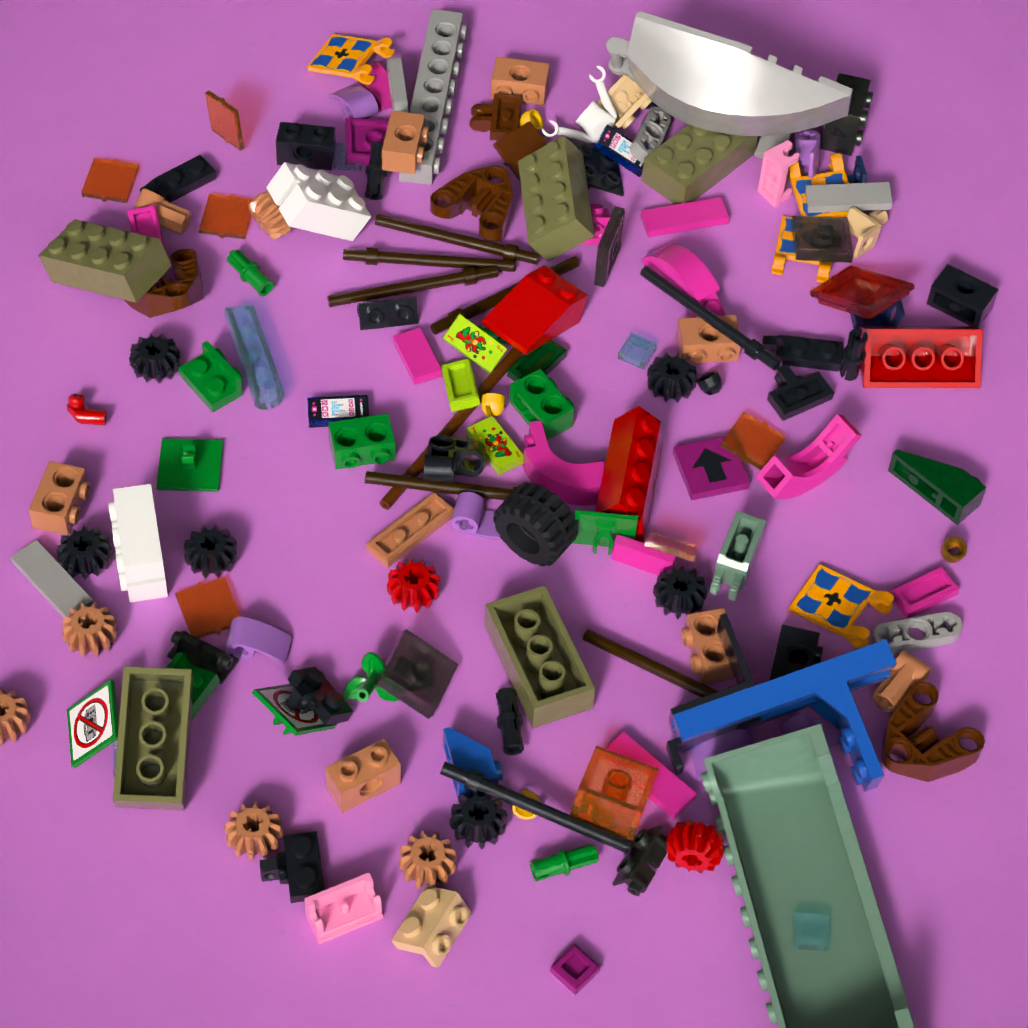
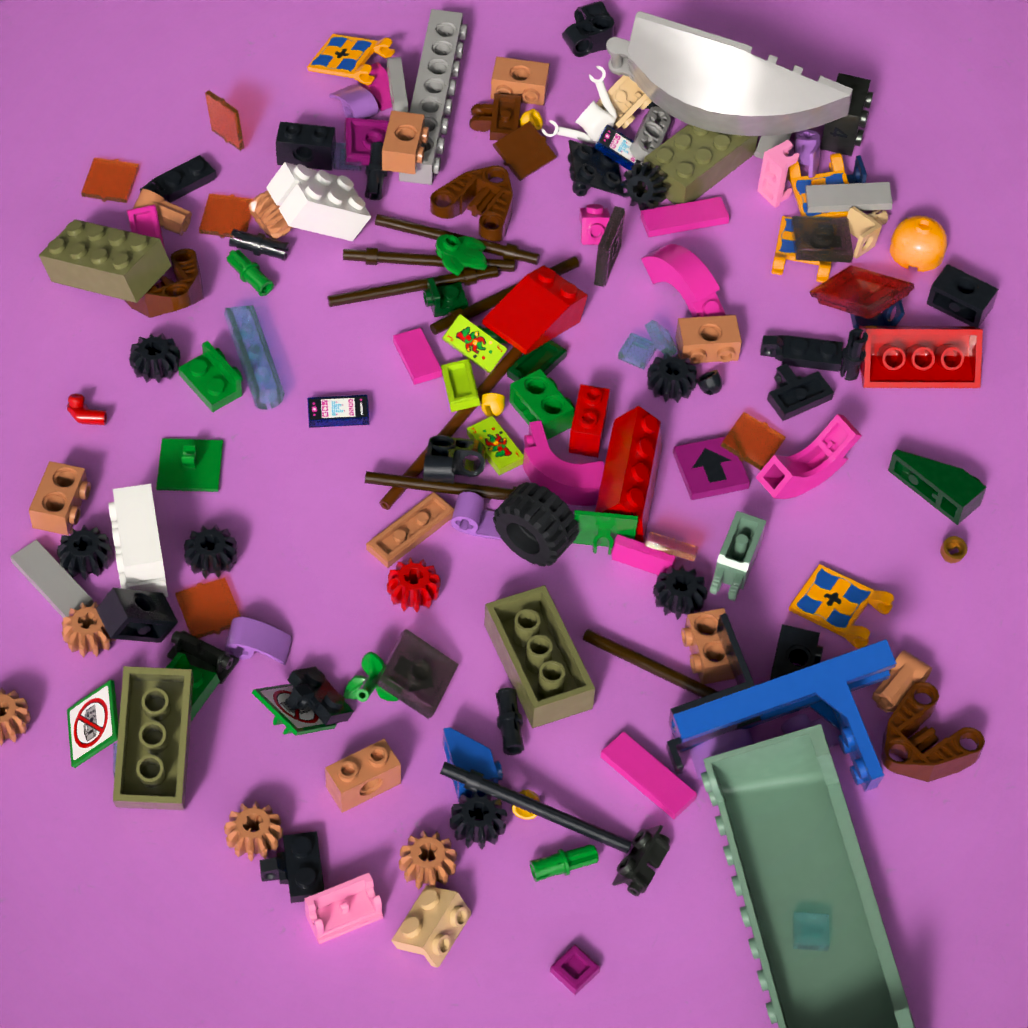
green brick [328,413,395,470] -> none
black hinge [357,297,418,330] -> none
olive brick [518,135,595,261] -> none
clear orange slope [570,746,659,841] -> none
black bar [640,266,781,371] -> none
red gear [666,819,725,873] -> none
light grey beam [871,612,963,655] -> none
dark pink tile [890,566,960,619] -> none
none -> black brick [96,587,178,643]
none -> black pin [229,228,290,261]
none -> dark green bracket [423,277,468,318]
none -> green plate [435,234,487,276]
none -> black piece [562,1,615,57]
none -> red brick [569,384,610,458]
none -> black gear [620,162,670,210]
none -> clear light blue tile [645,320,678,356]
none -> light orange cylinder [890,215,947,272]

